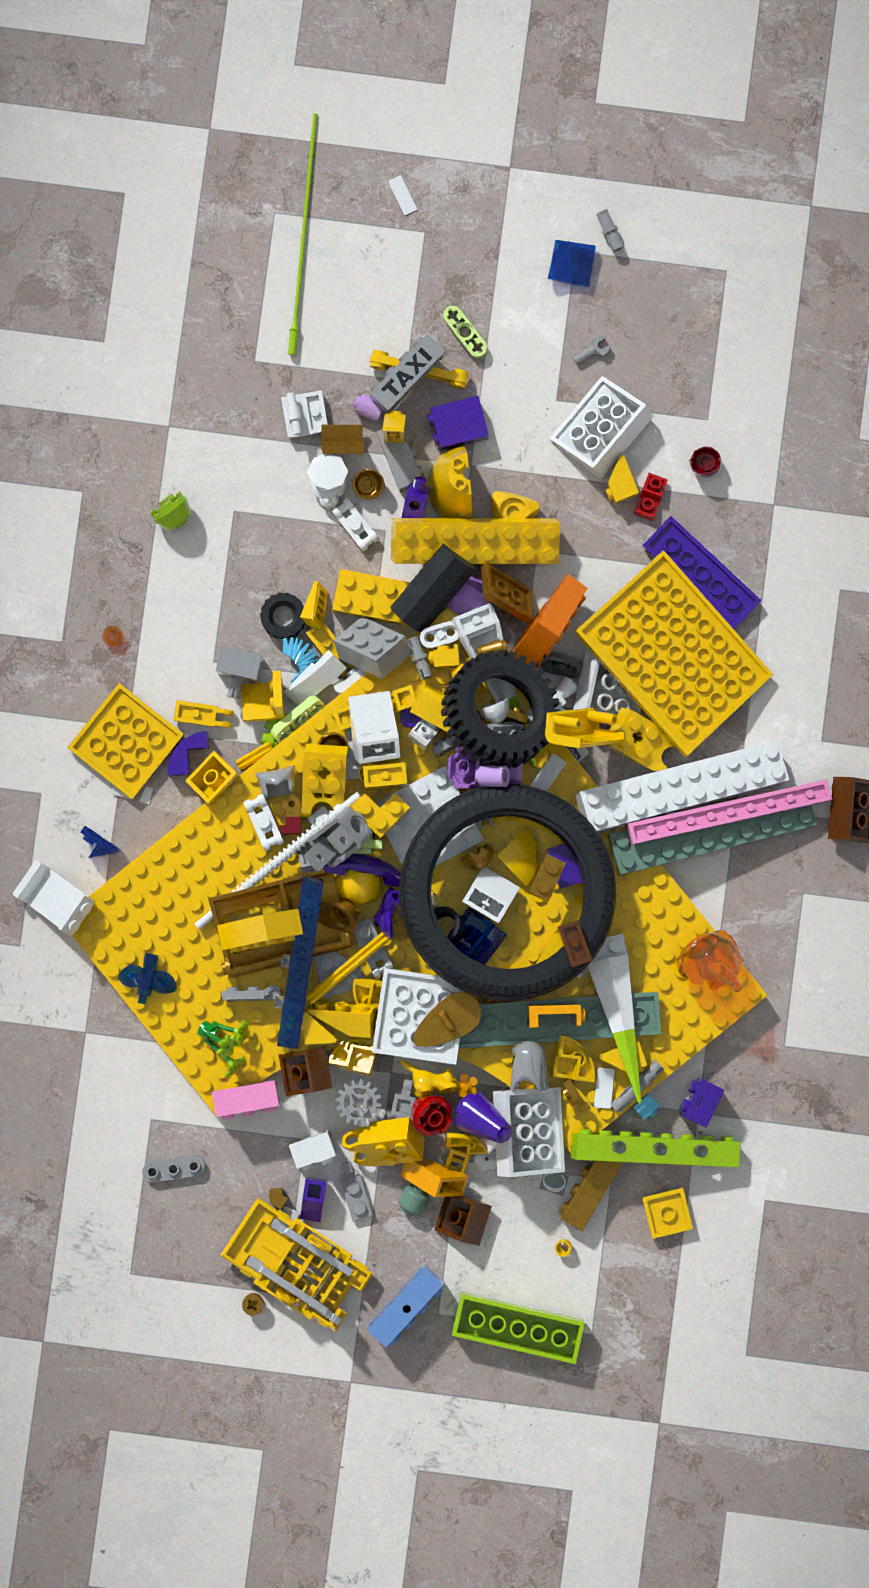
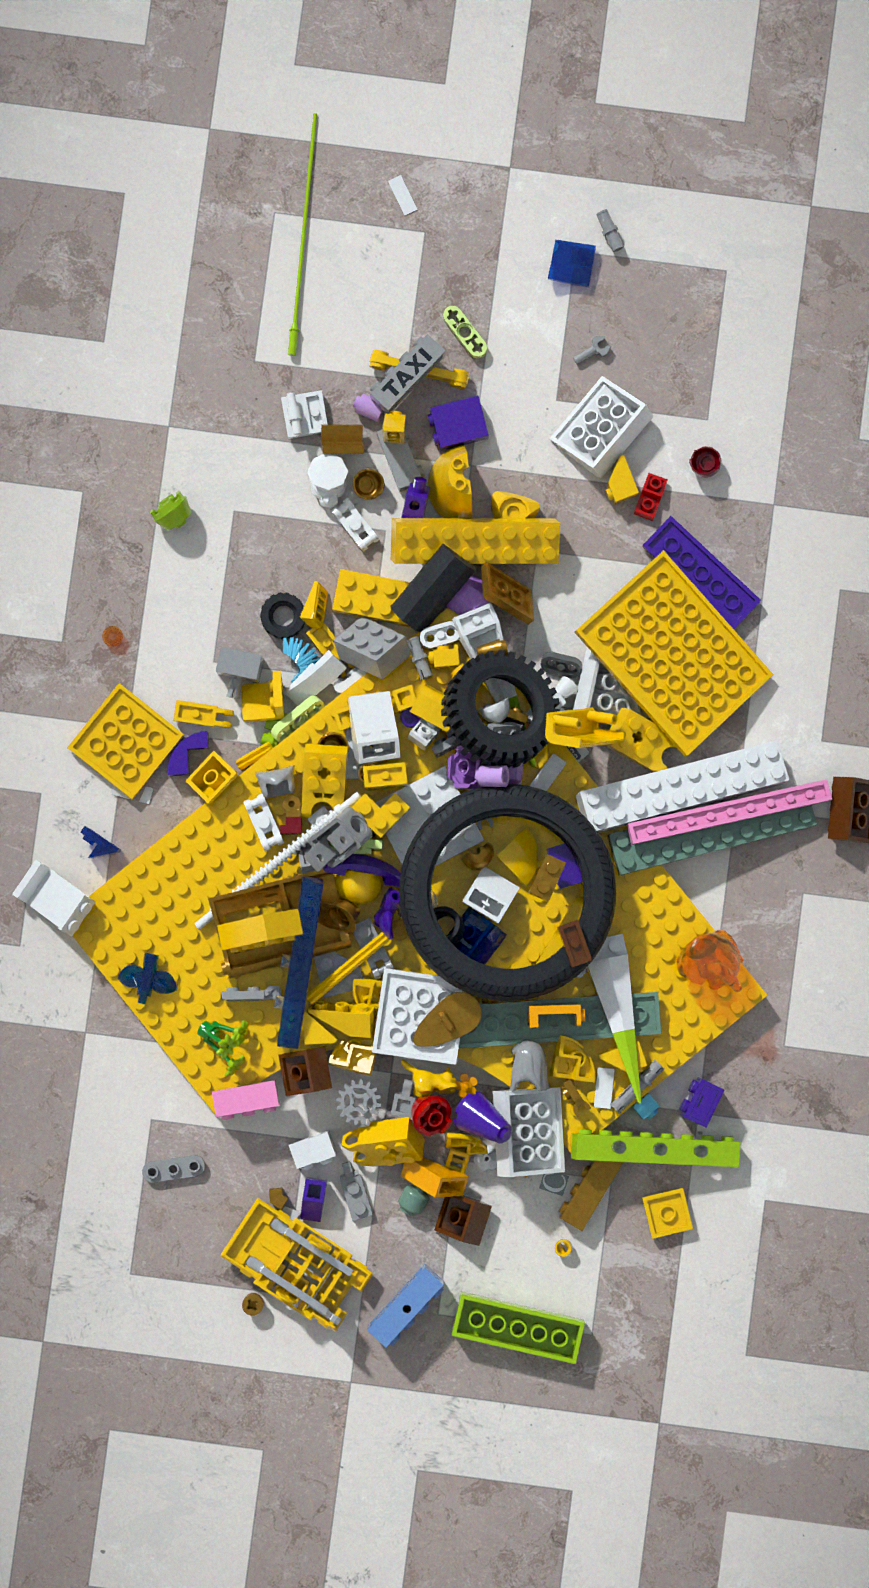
orange brick [511,574,588,668] -> none

